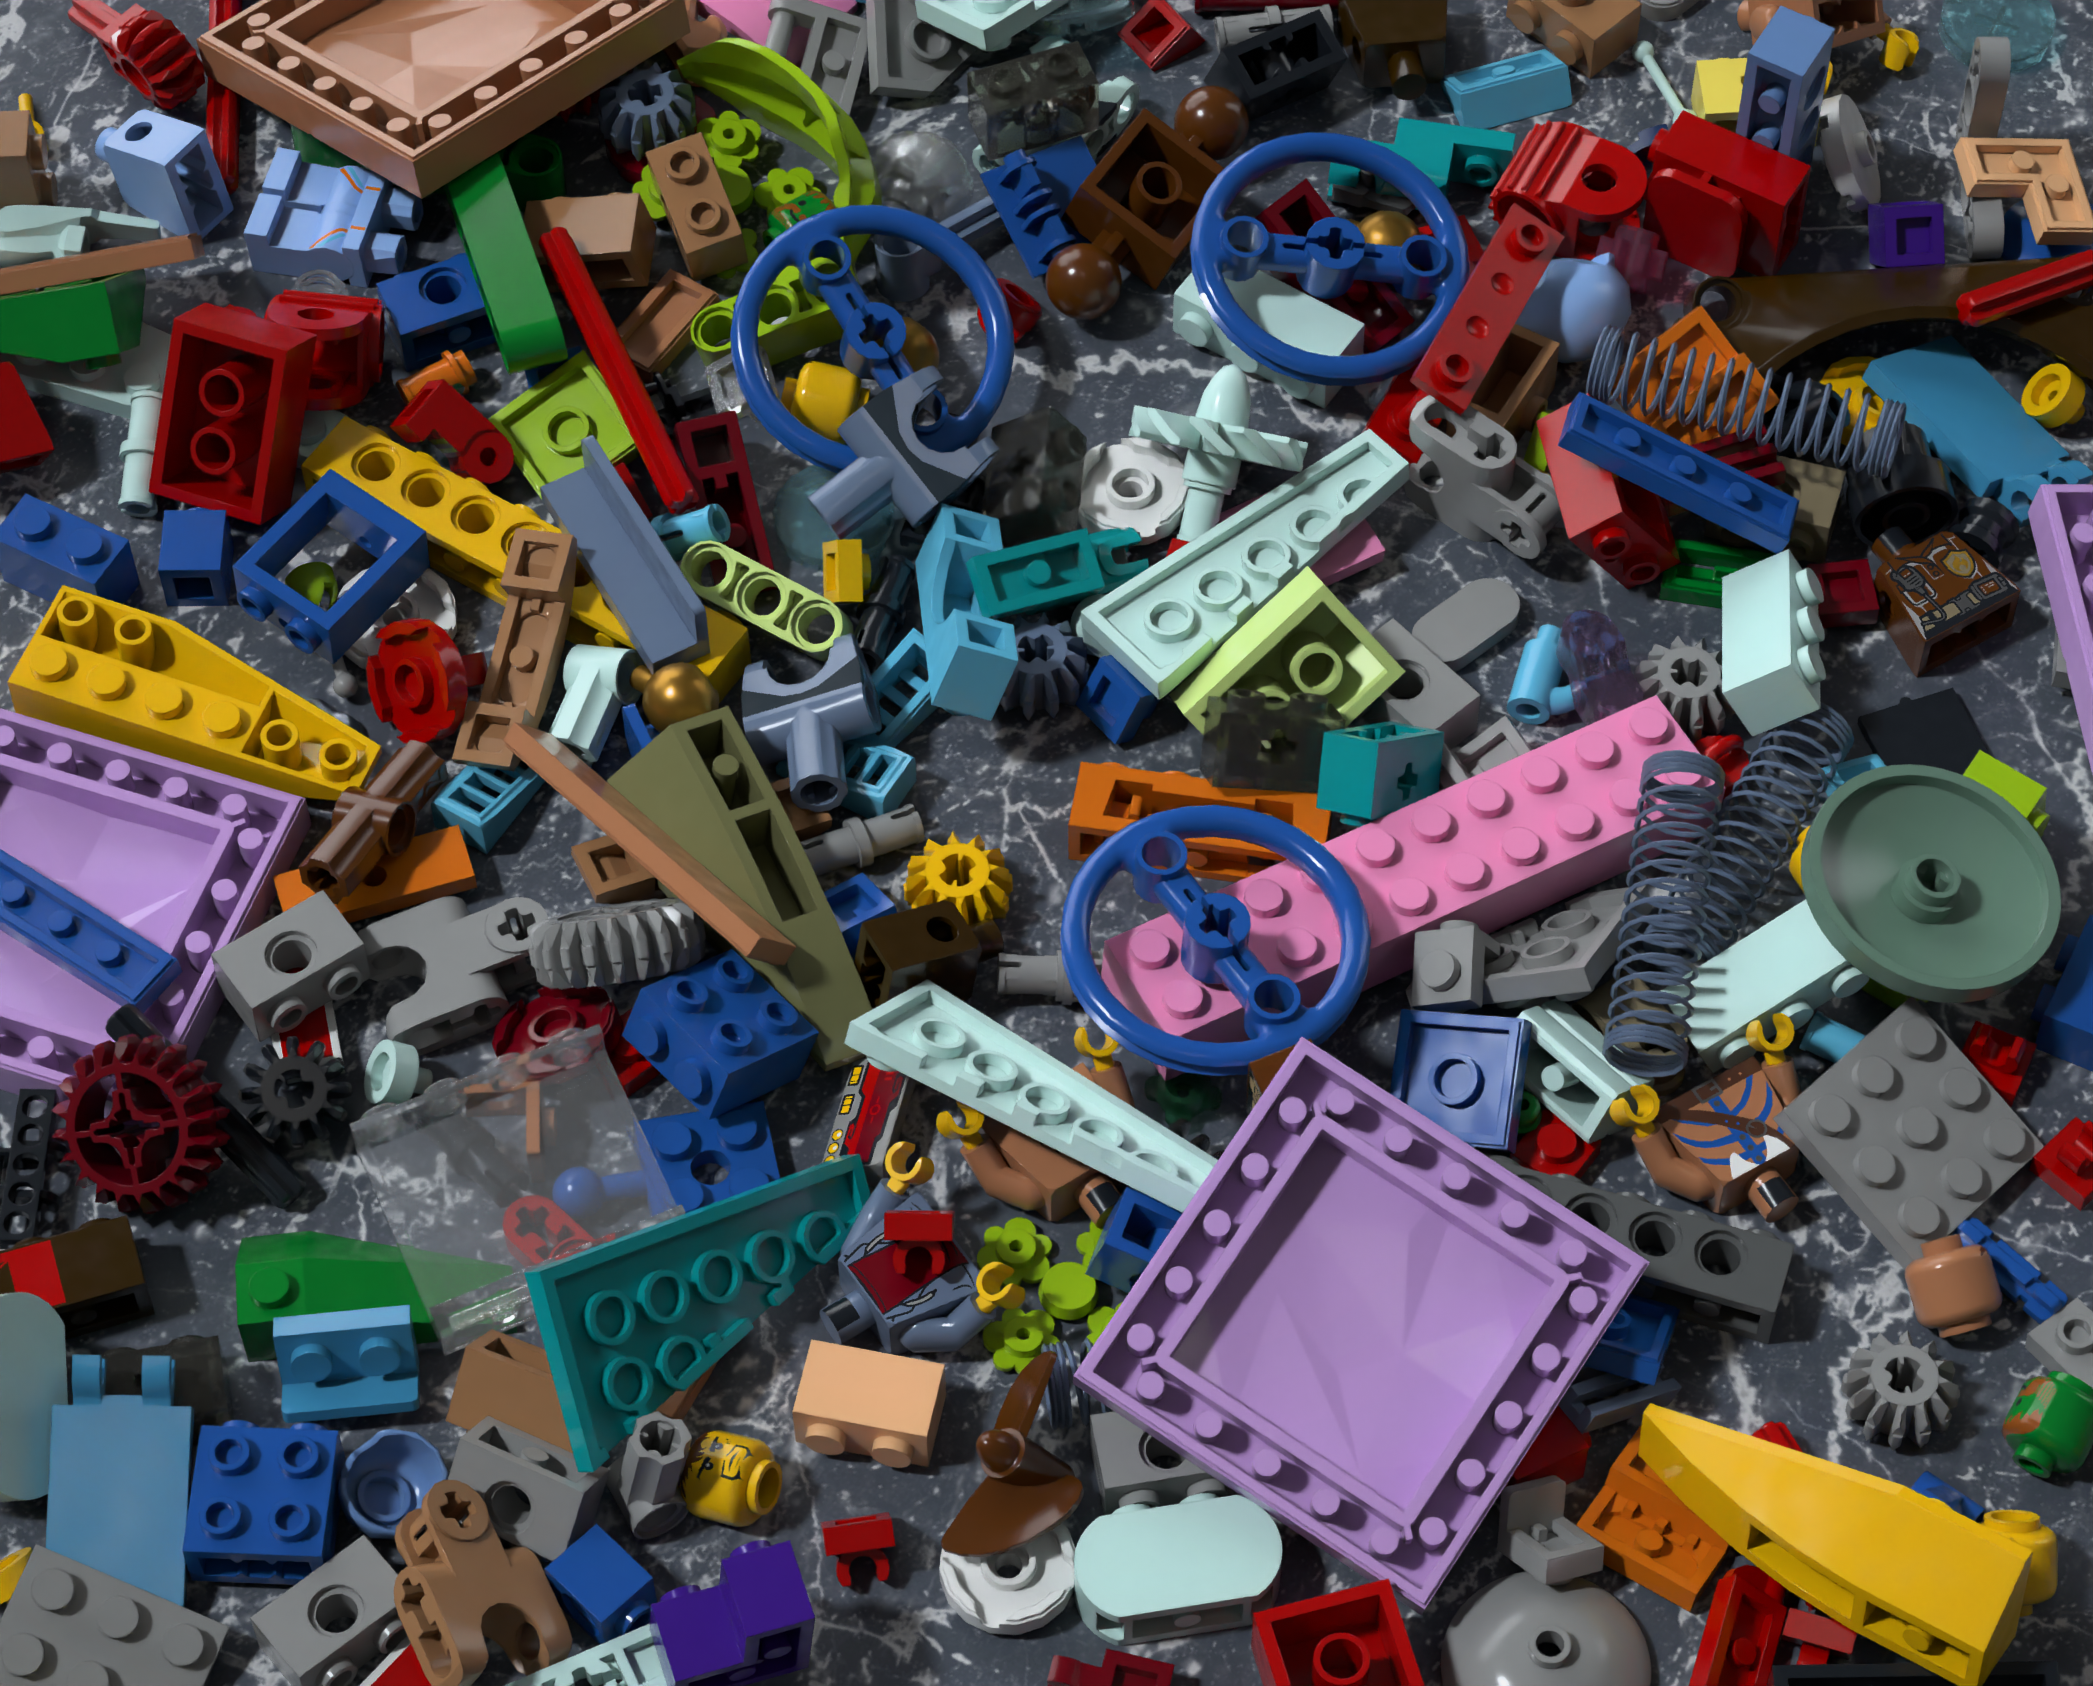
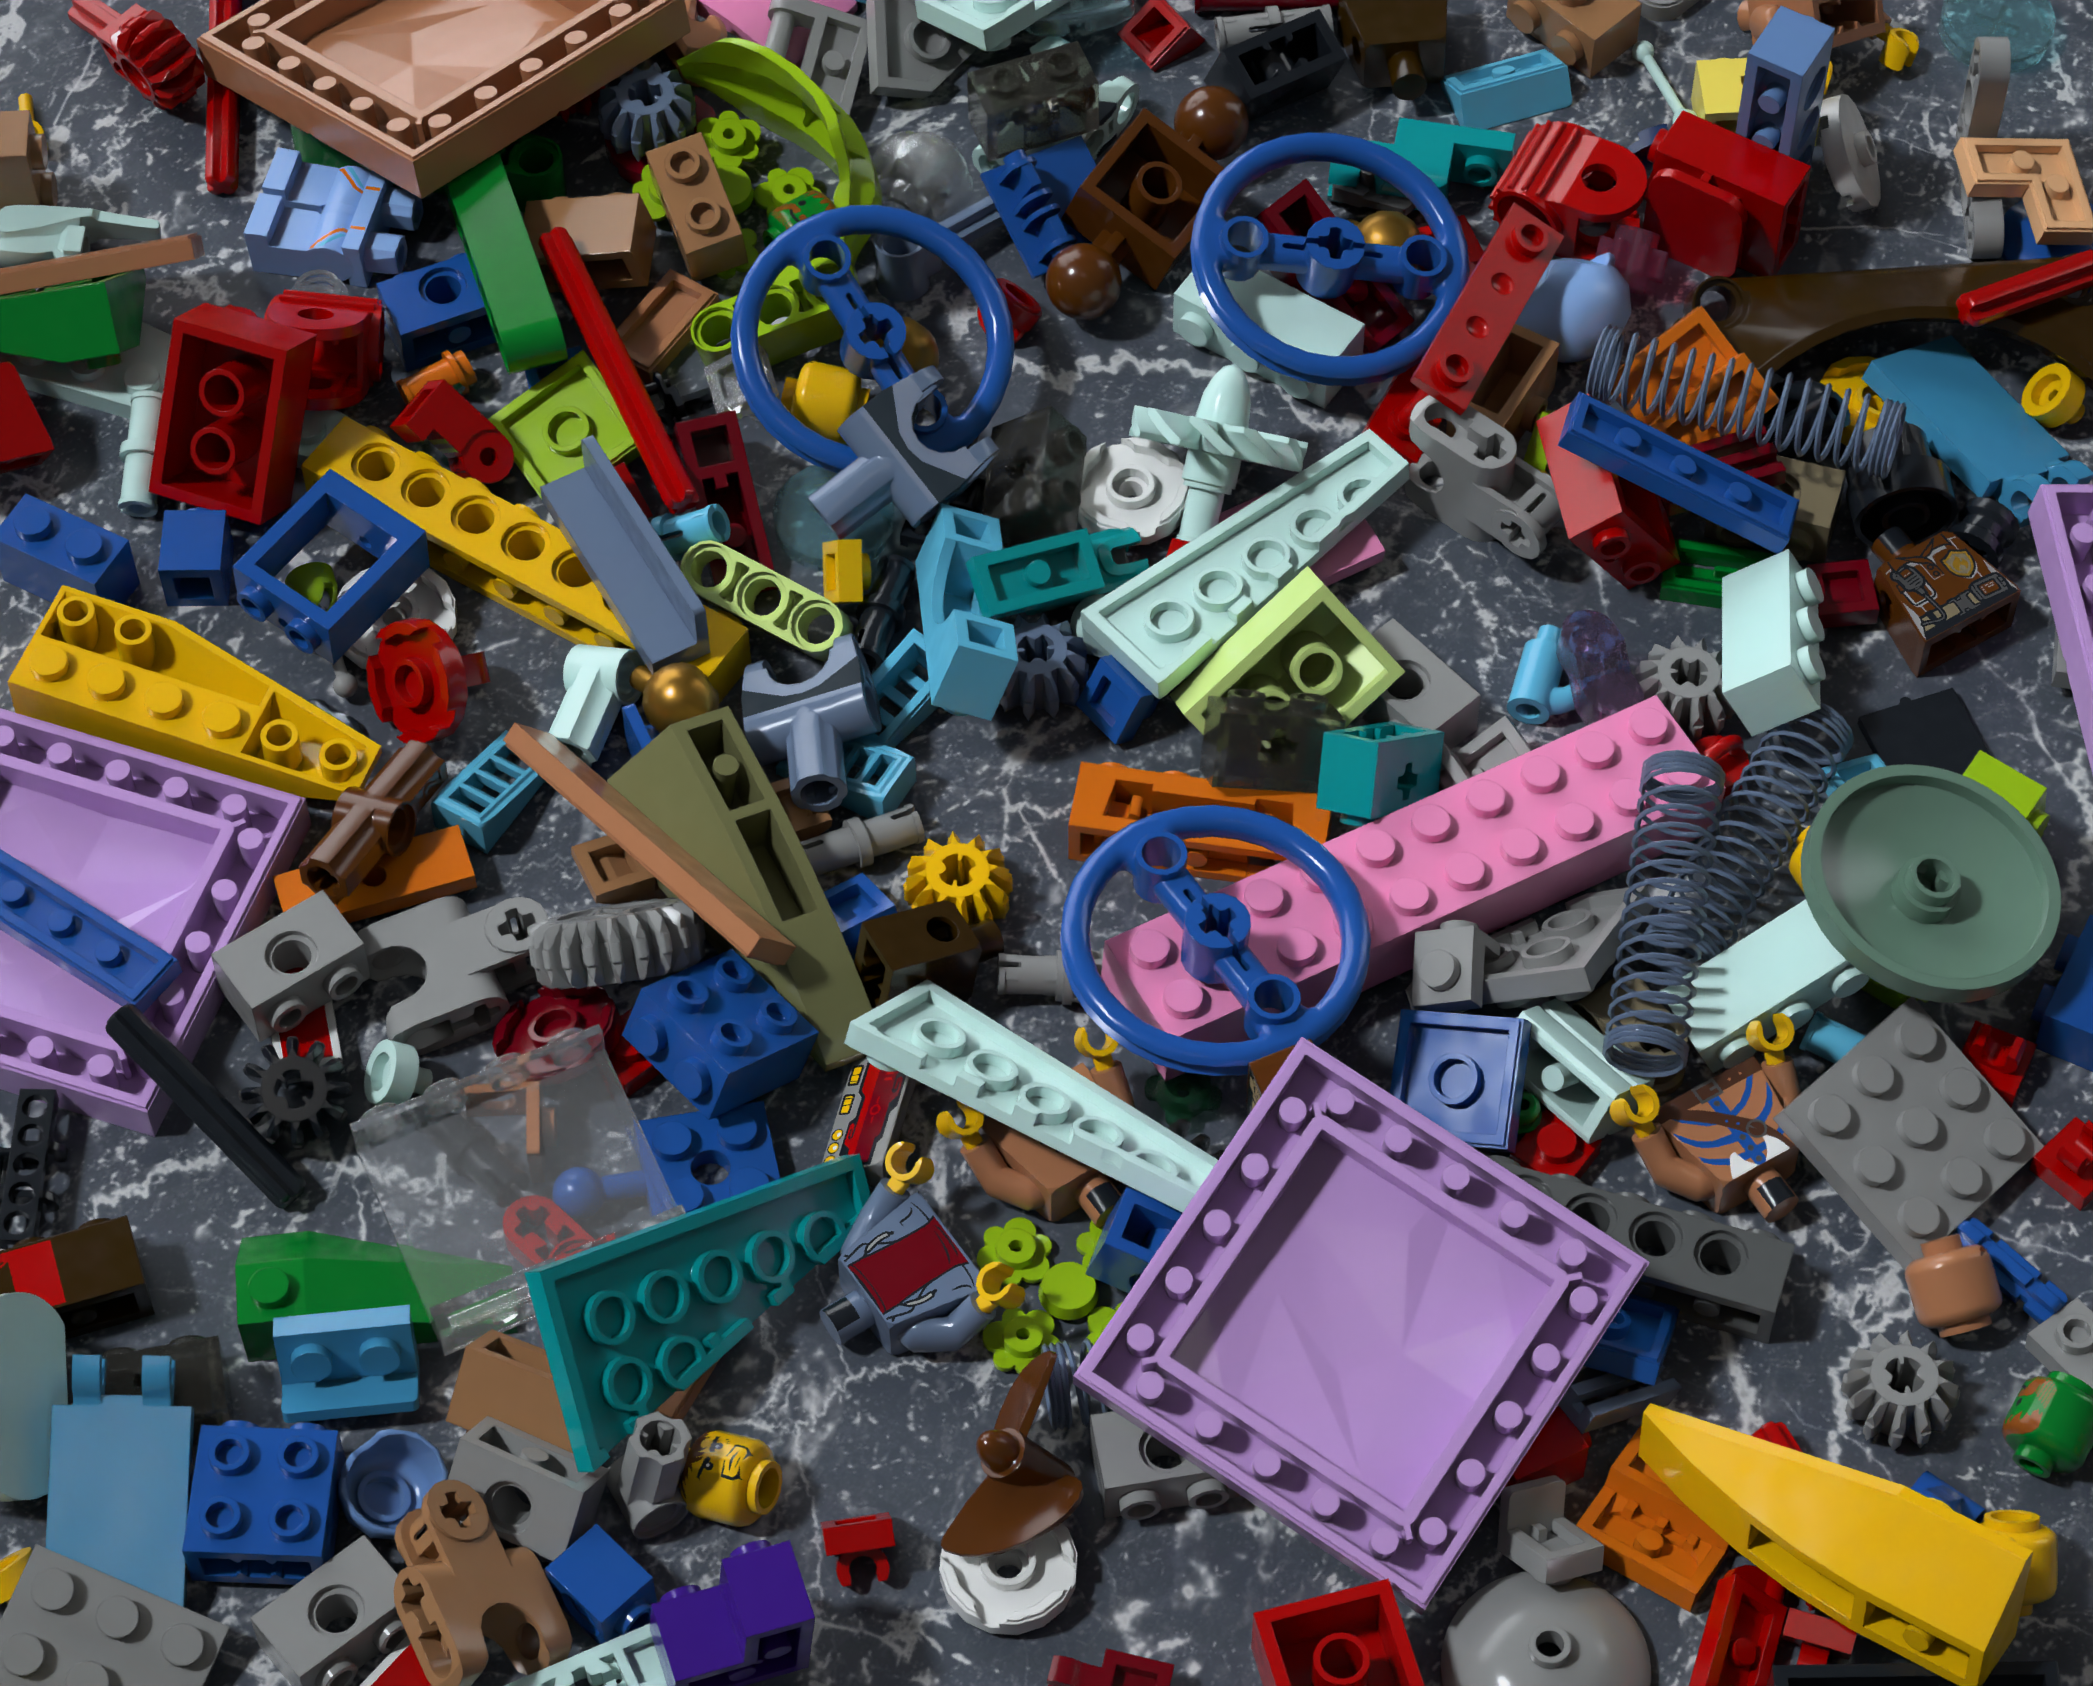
dark red gear [51,1034,231,1214] -> none
light blue torso [95,109,234,239] -> none
medium nougat slope [452,528,577,771] -> none
light nougat brick [792,1339,946,1468] -> none
red tile [884,1210,955,1274] -> none
light aqua brick [1074,1493,1282,1646] -> none
light grey tile [1412,578,1520,672] -> none
dark purple brick [1868,200,1945,268] -> none

